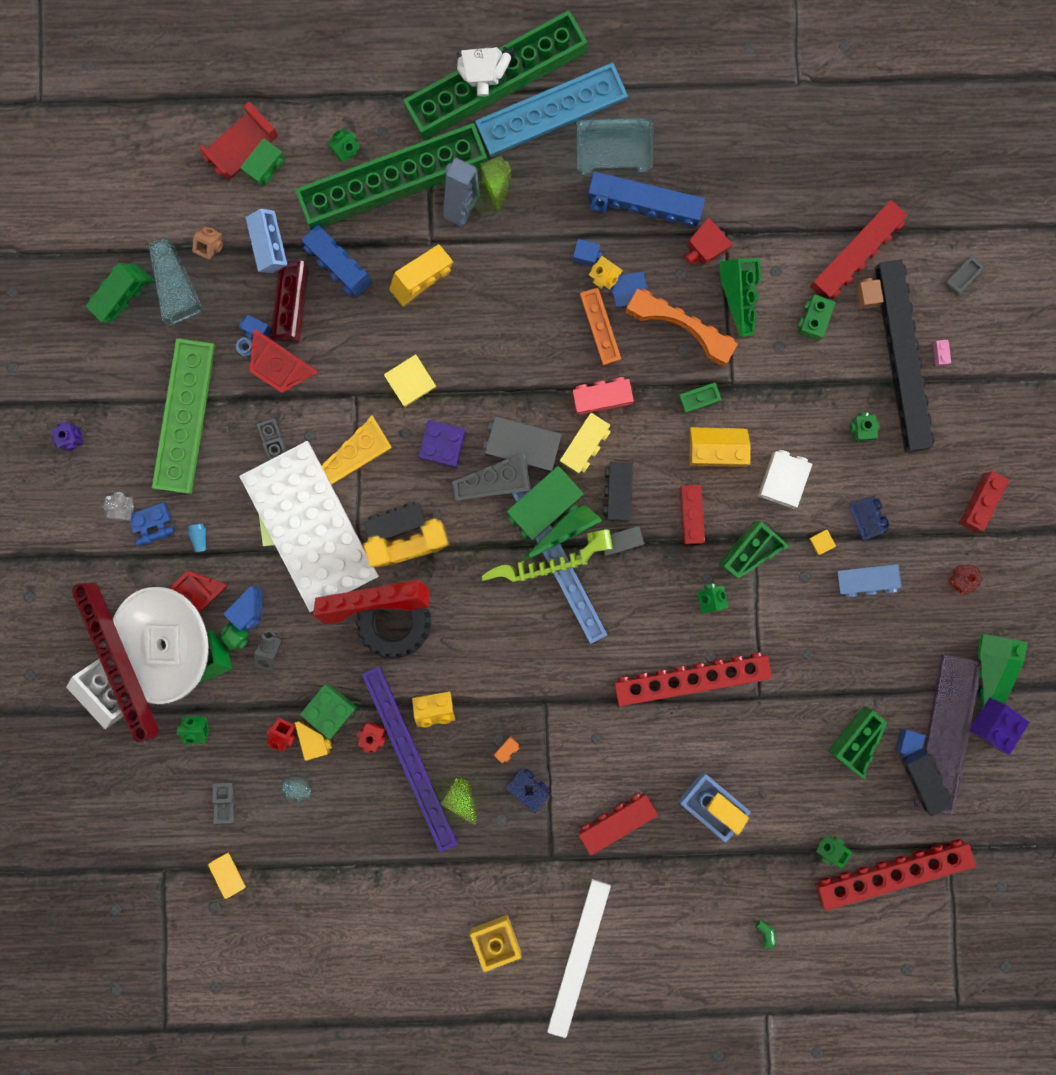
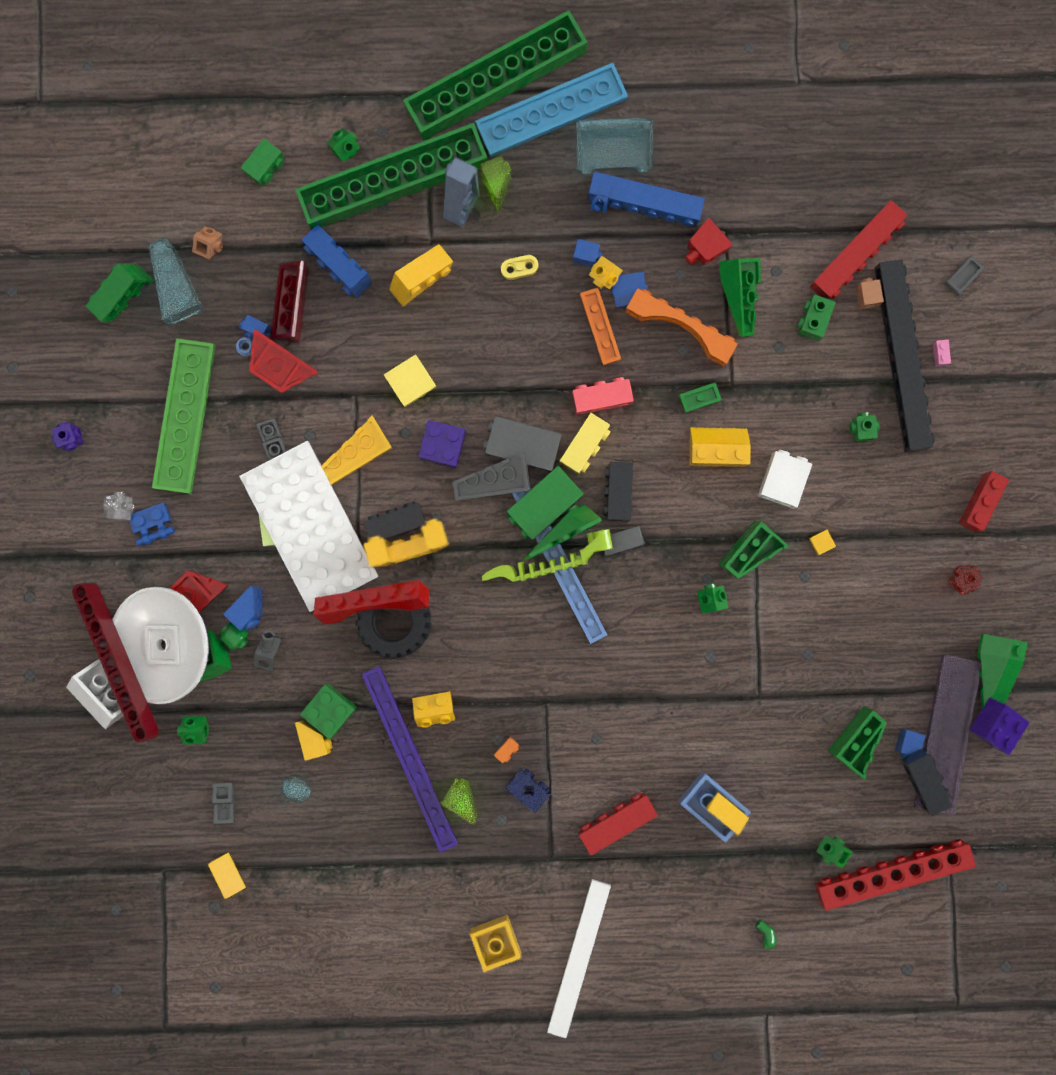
dark azure cone [187,523,207,552] -> none
red panel [199,102,278,180] -> none
light blue brick [246,209,287,273] -> none
red brick [266,717,296,753] -> none
red brick [356,721,386,754] -> none
white torso [456,47,515,97] -> none
red brick [614,652,772,706] -> none
red brick [679,485,705,545] -> none
medium blue wedge [838,564,902,597] -> none
clear blue bracket [850,496,889,541] -> none
none -> light yellow plate [501,255,538,280]

